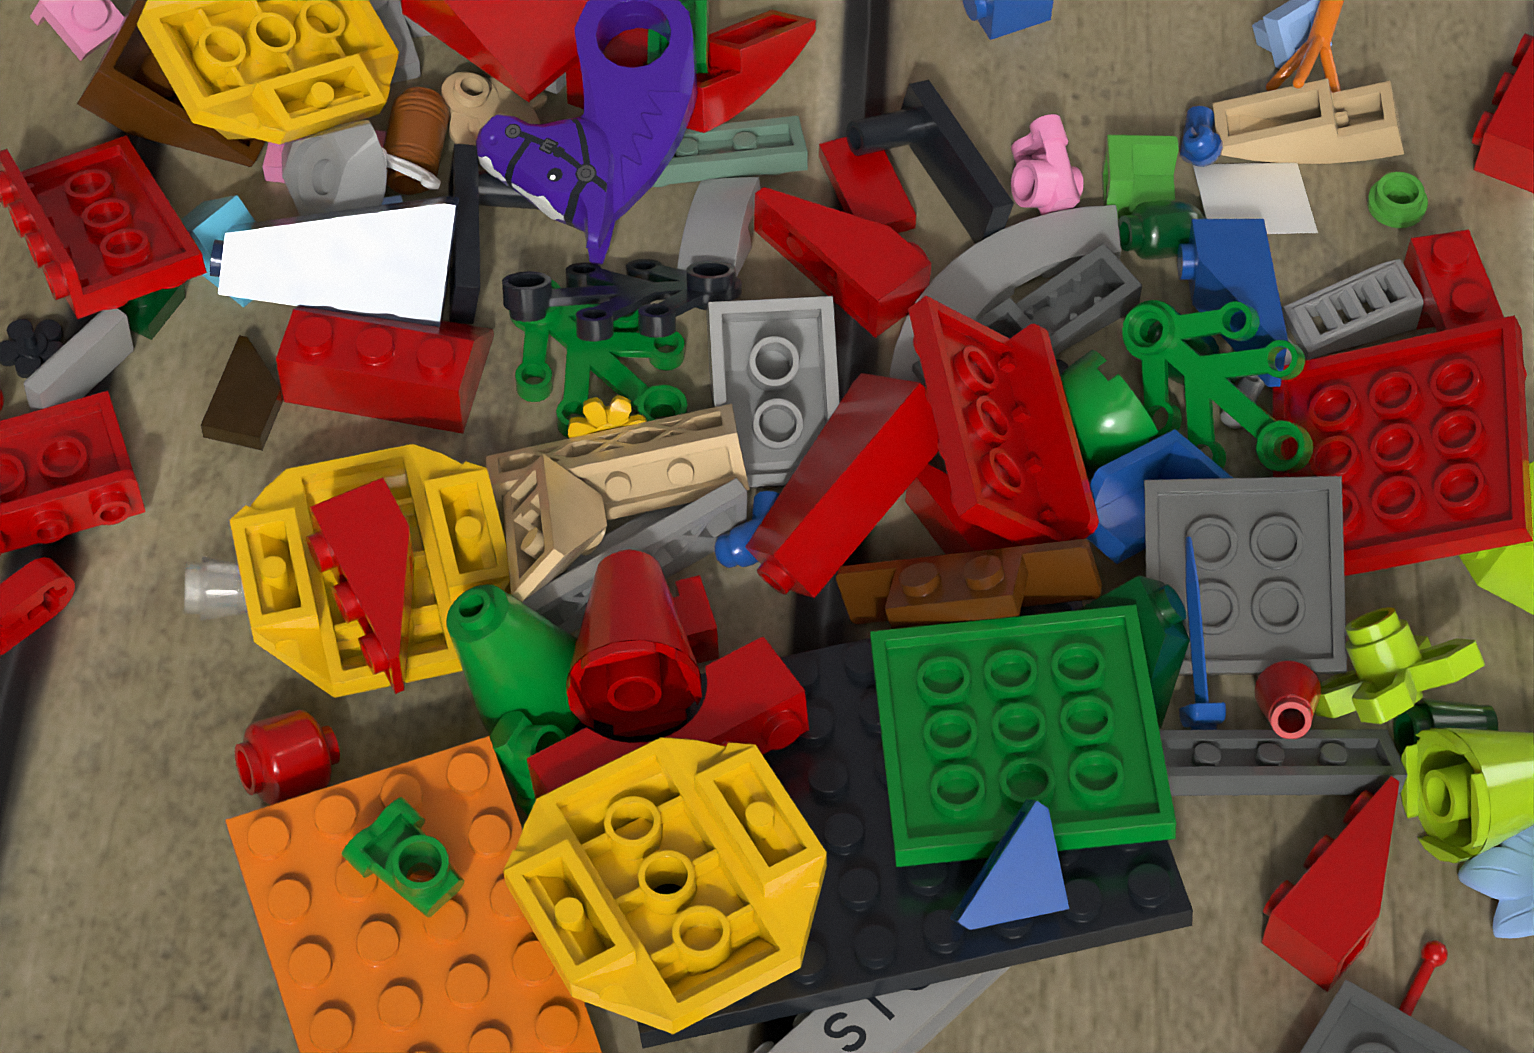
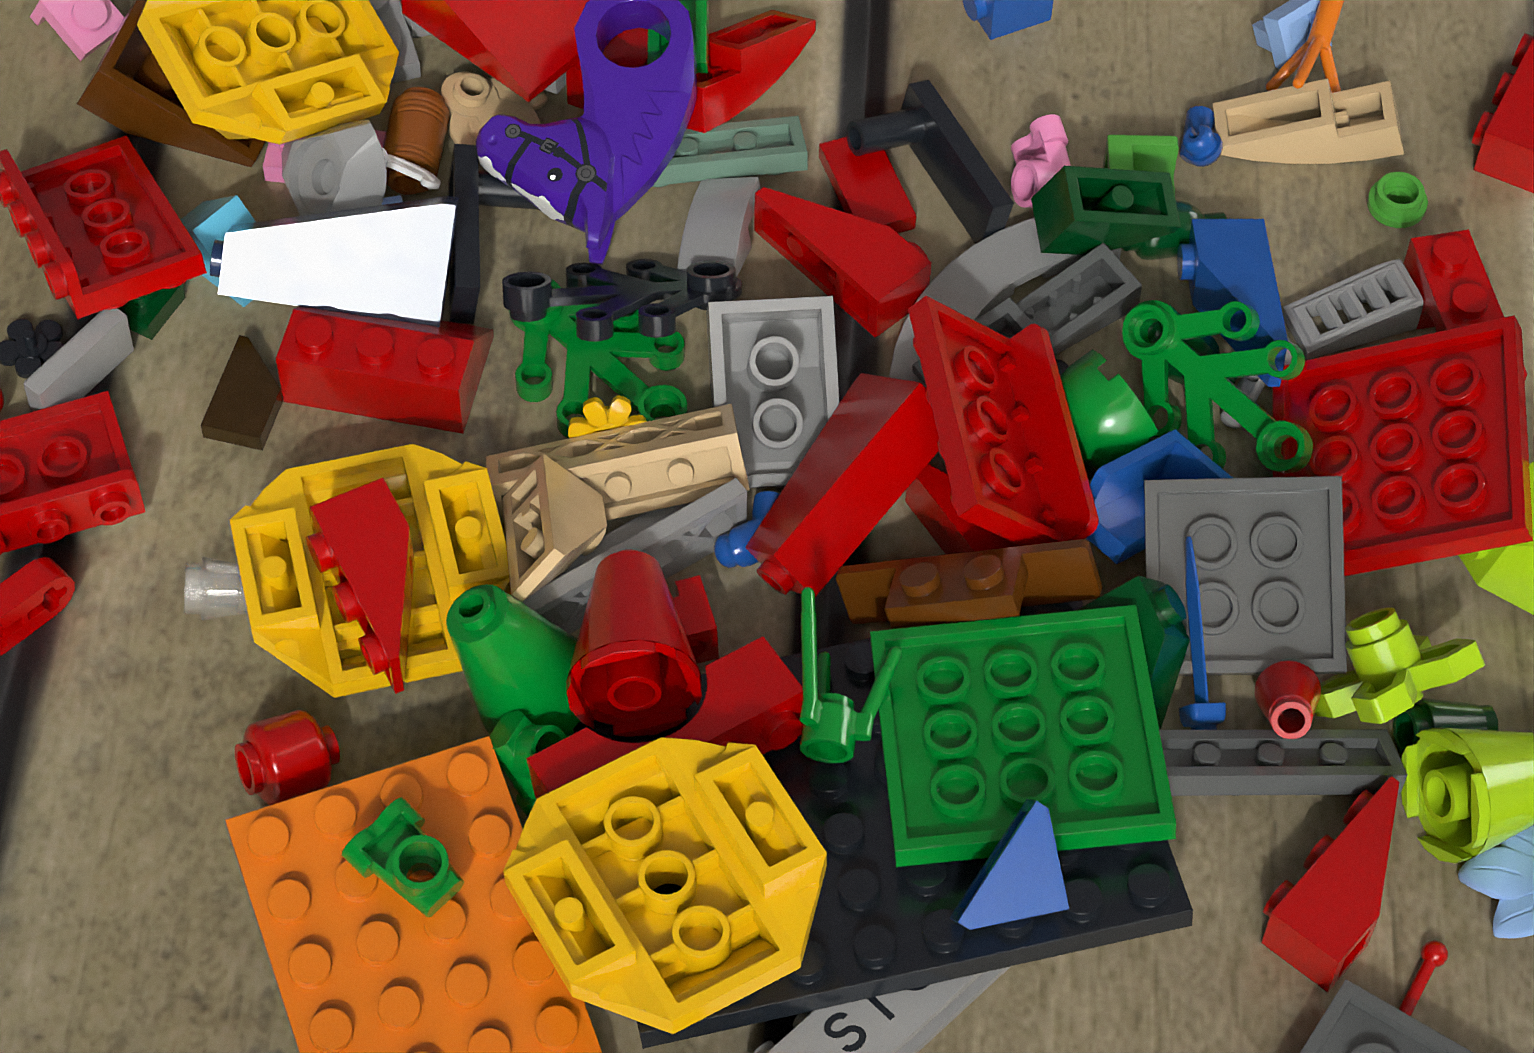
white sticker [1193,163,1318,234] -> none
none -> green plant [799,587,902,763]
none -> dark green slope [1031,165,1181,255]

